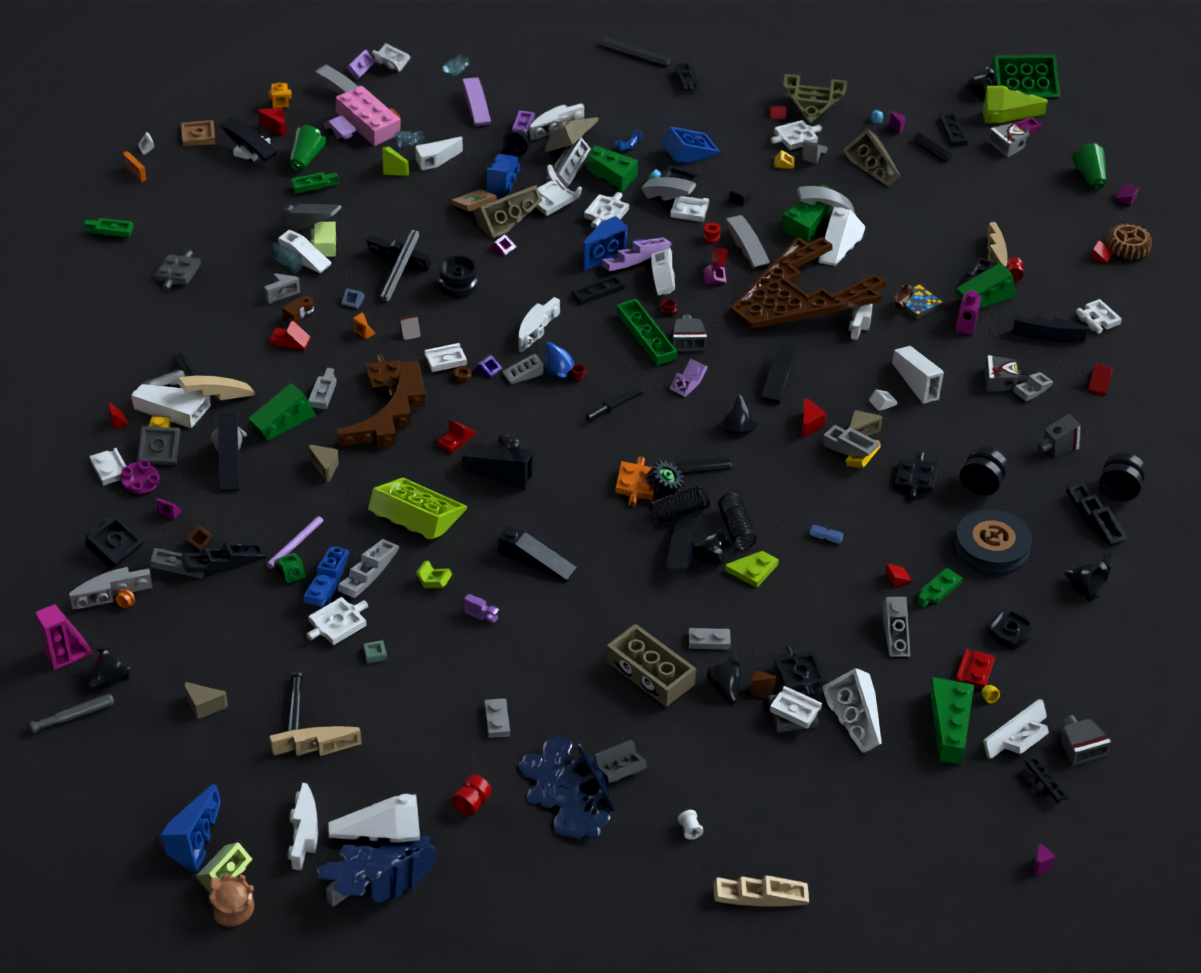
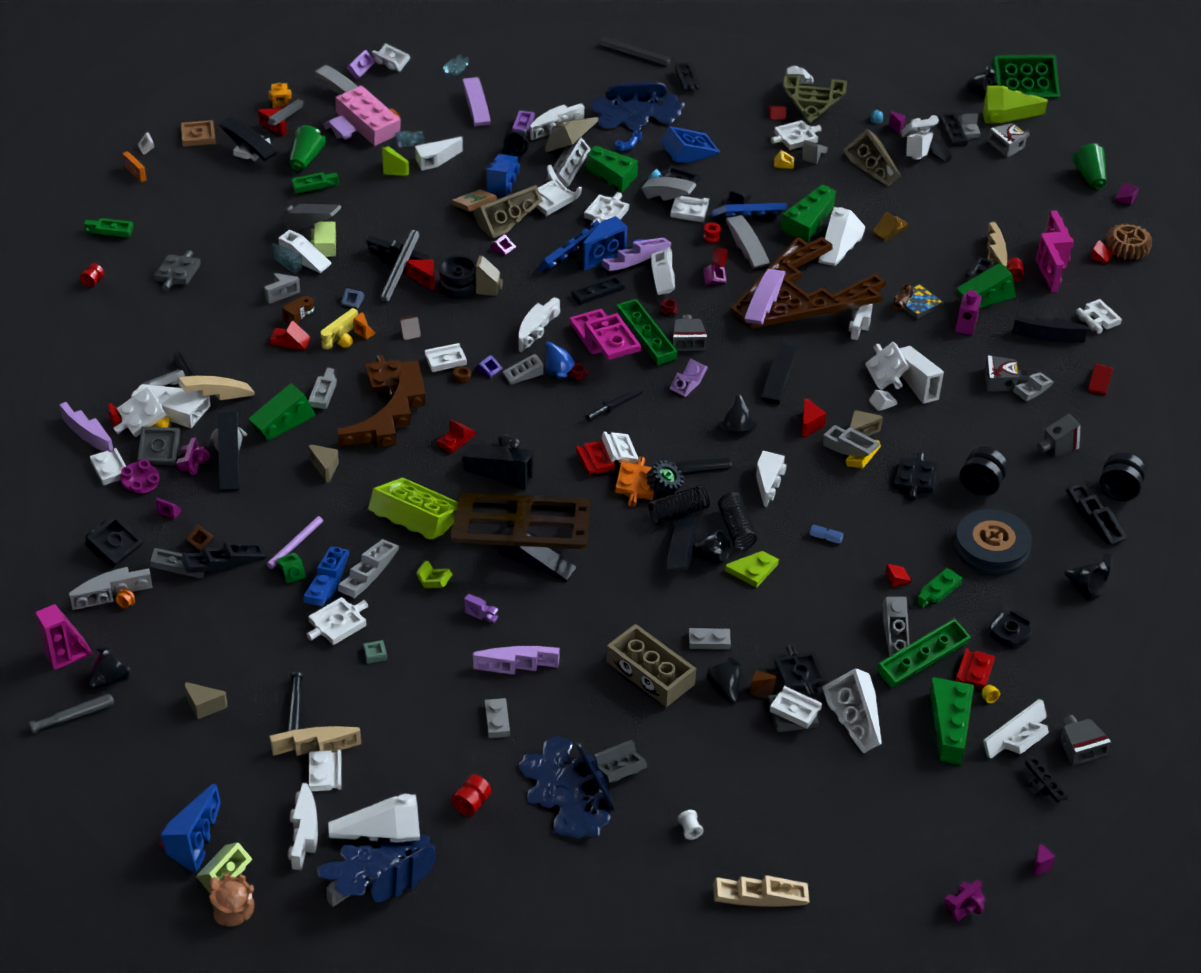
light grey slope [797,186,856,216] -> none
magenta tile [1014,117,1042,134] -> none
none -> lavender slope [59,402,113,452]
none -> red wheel [80,263,104,287]
none -> white plate [114,387,170,437]
none -> magenta hips [176,437,210,475]
none -> dark grey axle [268,99,304,126]
none -> white plate [309,750,341,791]
none -> light yellow plate [321,308,358,349]
none -> yellow hinge [337,333,353,348]
none -> red slope [406,260,435,290]
none -> dark brown window [451,492,591,549]
none -> lavender slope [473,646,560,674]
none -> dark tan slope [476,256,503,296]
none -> blue wing [538,220,600,272]
none -> dark pink bracket [569,308,641,360]
none -> red plate [576,440,615,476]
none -> dark blue plant [590,80,684,132]
none -> white plate [601,432,638,464]
none -> blue wing [712,203,787,217]
none -> lavender slope [744,269,785,325]
none -> white slope [756,451,787,507]
none -> white wing [783,66,813,85]
none -> white plate [865,342,910,390]
none -> pearl gold slope [872,212,909,242]
none -> green piece [876,619,971,689]
none -> white plate [901,115,939,137]
none -> white slope [906,131,933,159]
none -> magenta hips [944,880,985,922]
none -> light grey slope [958,113,981,139]
none -> dark pink bracket [1036,210,1074,292]

